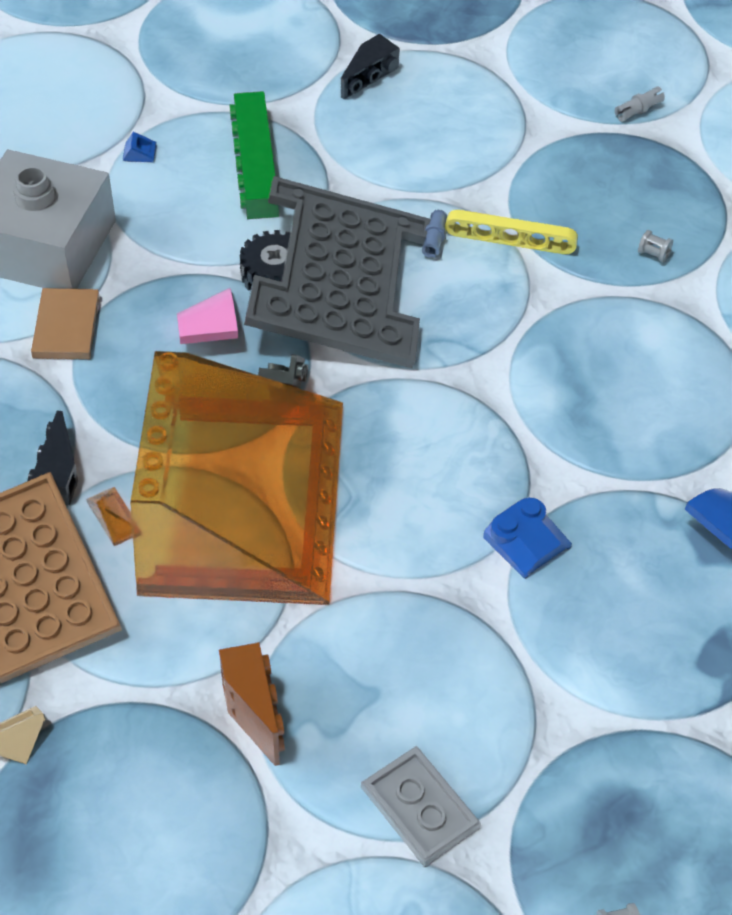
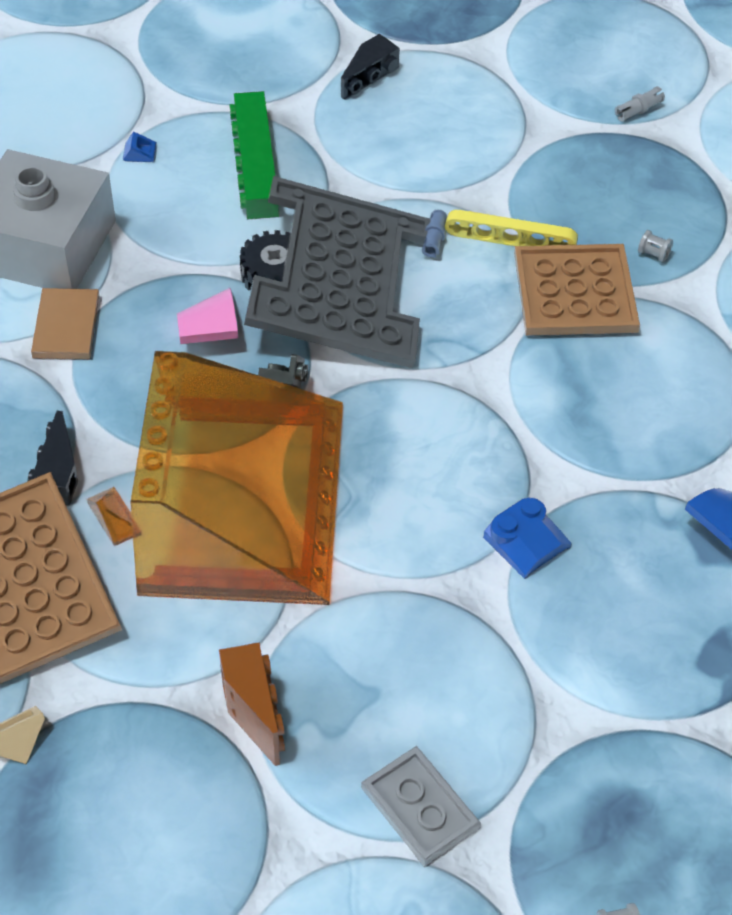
none -> medium nougat plate [514,244,640,336]

